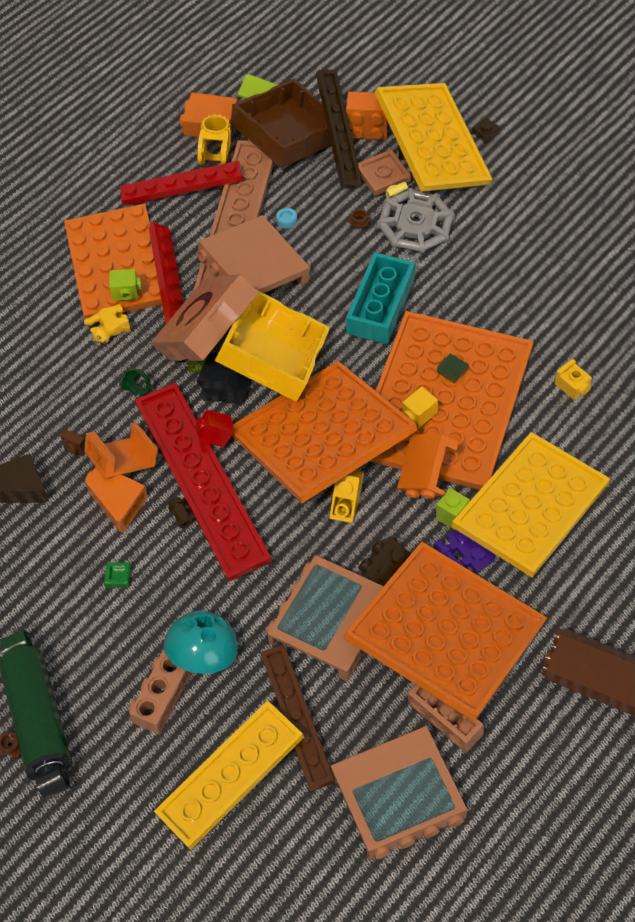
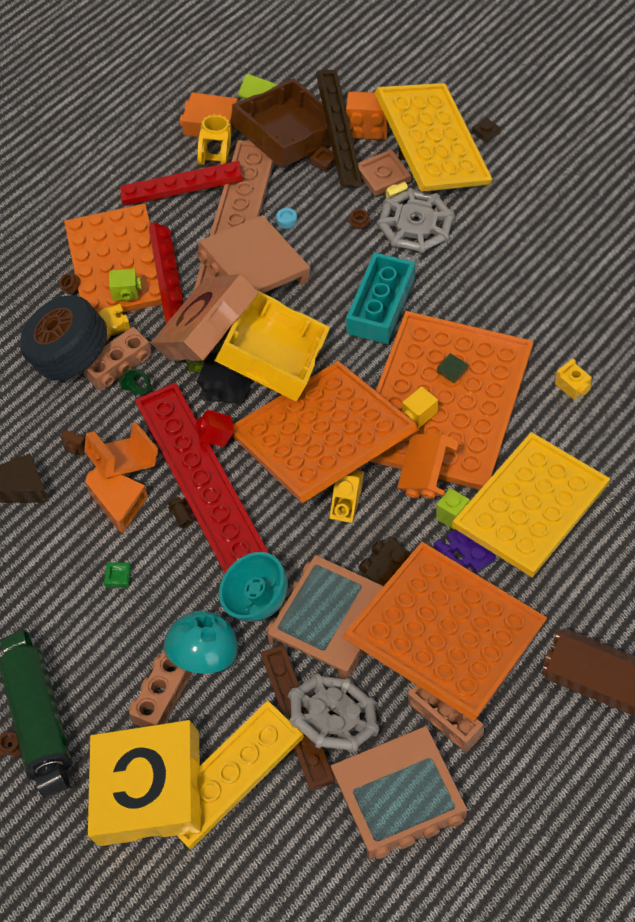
none -> black wheel [20,295,107,380]
none -> reddish brown plate [59,273,80,294]
none -> nougat brick [83,327,152,392]
none -> yellow tile [88,720,201,846]
none -> teal piece [219,552,288,622]
none -> light grey plate [288,673,379,753]
none -> reddish brown plate [310,146,335,172]

